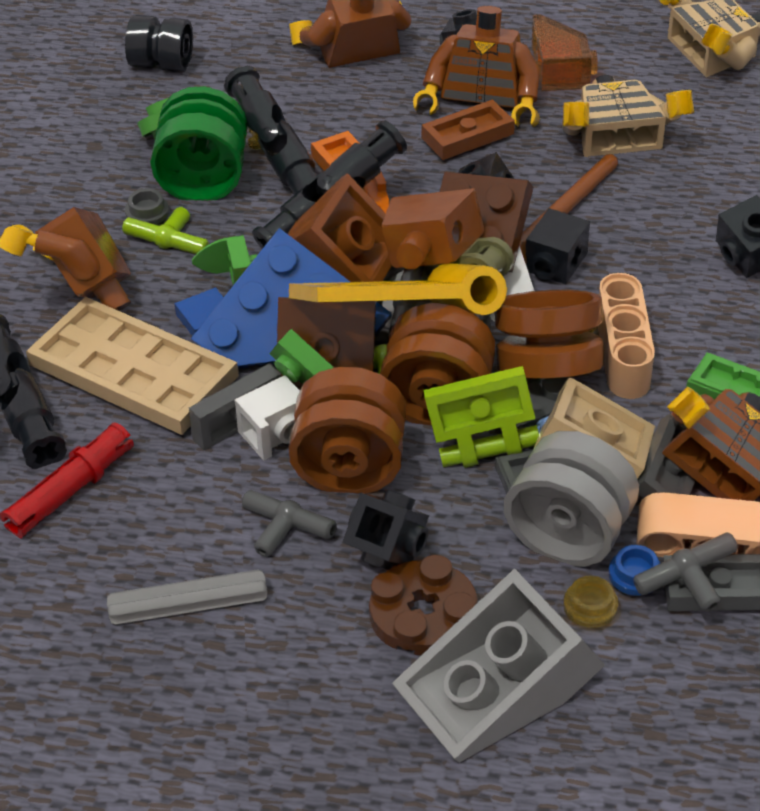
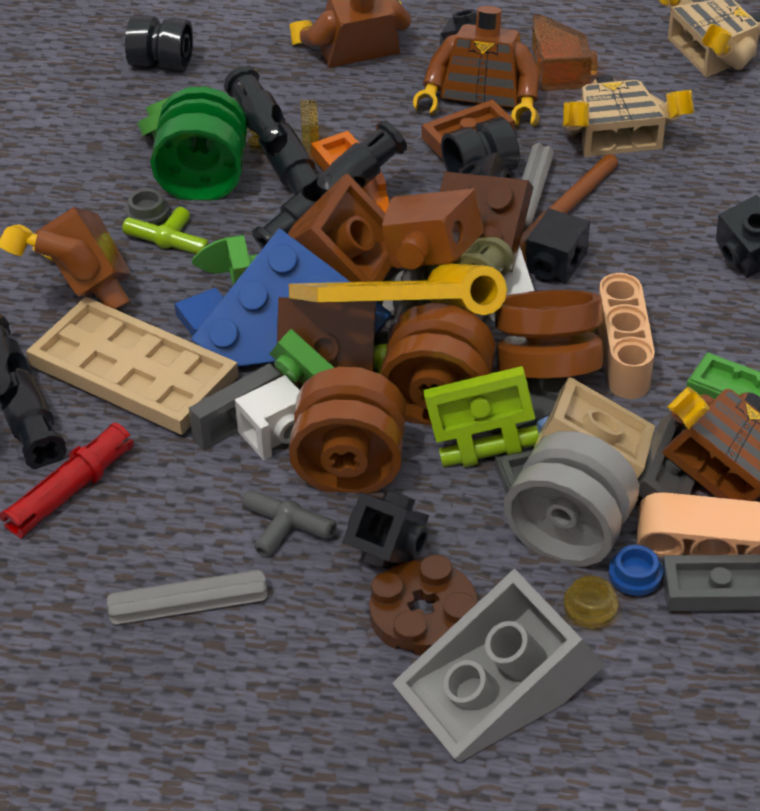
dark grey piece [633,532,738,612] -> none
none -> clear yellow tile [300,99,319,156]
none -> black wheel [441,117,520,173]
none -> light grey axle [522,143,554,231]

